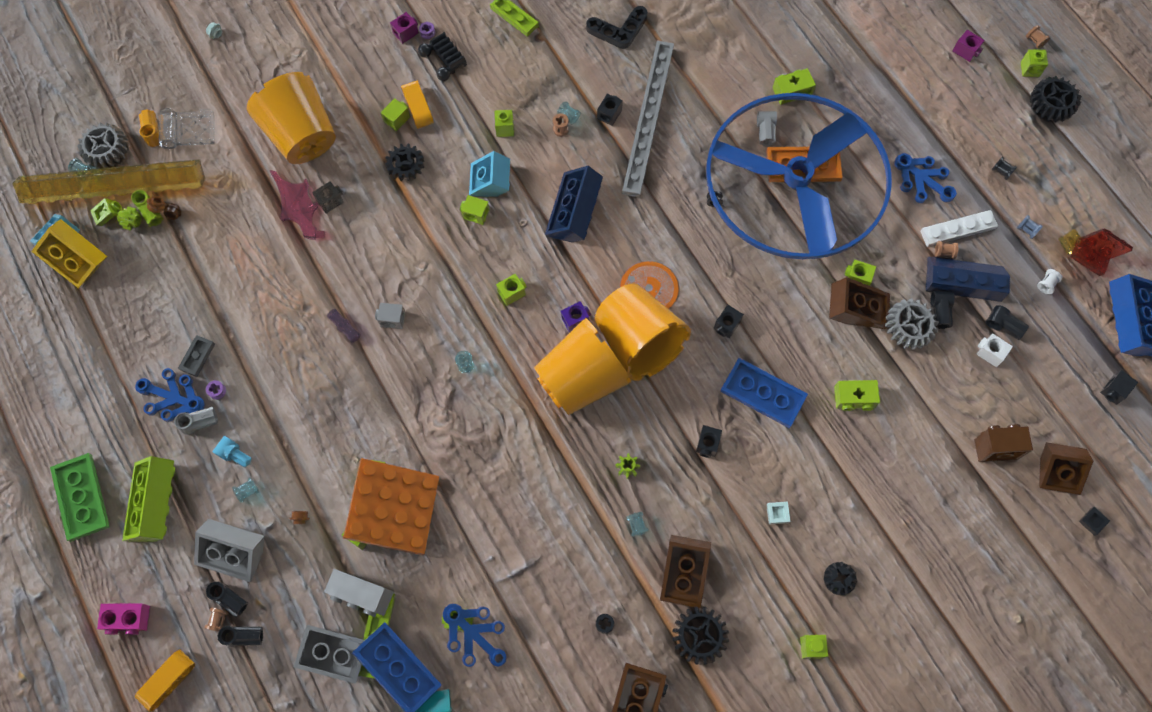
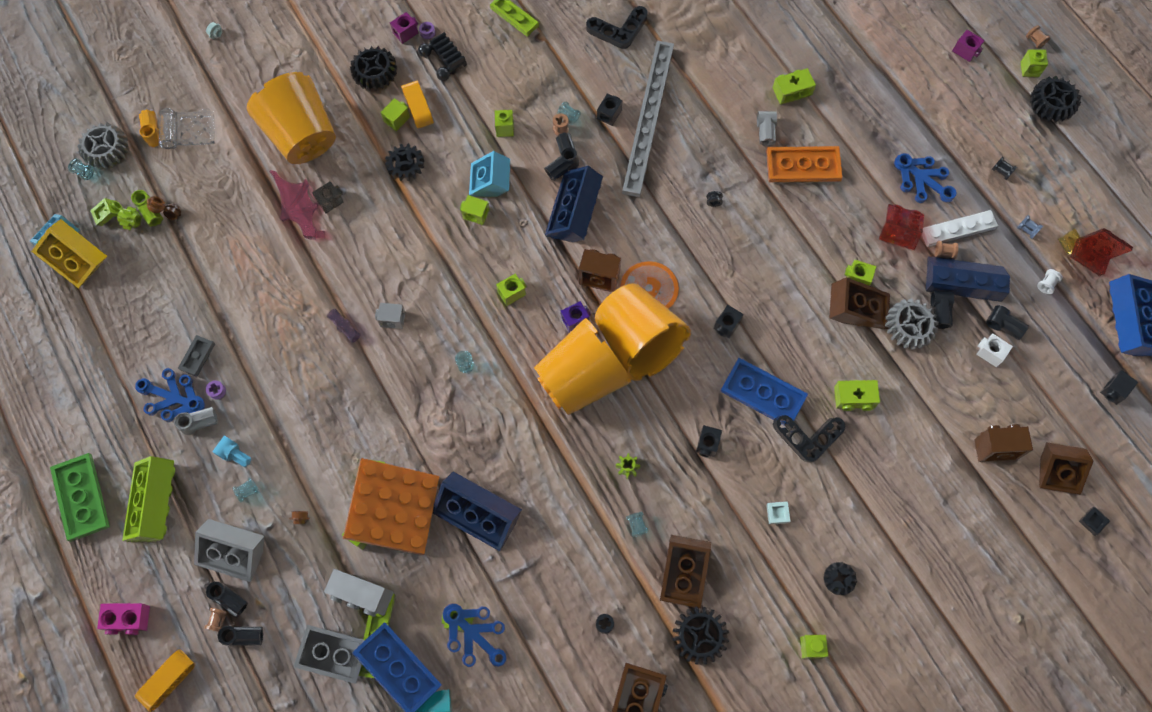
clear yellow brick [12,159,205,204] -> none
blue piece [706,93,892,260] -> none
none -> black gear [350,46,397,91]
none -> dark blue slope [432,471,522,551]
none -> black piece [544,132,579,181]
none -> reddish brown brick [578,249,621,292]
none -> black beam [773,415,846,462]
none -> clear red bracket [879,204,924,250]

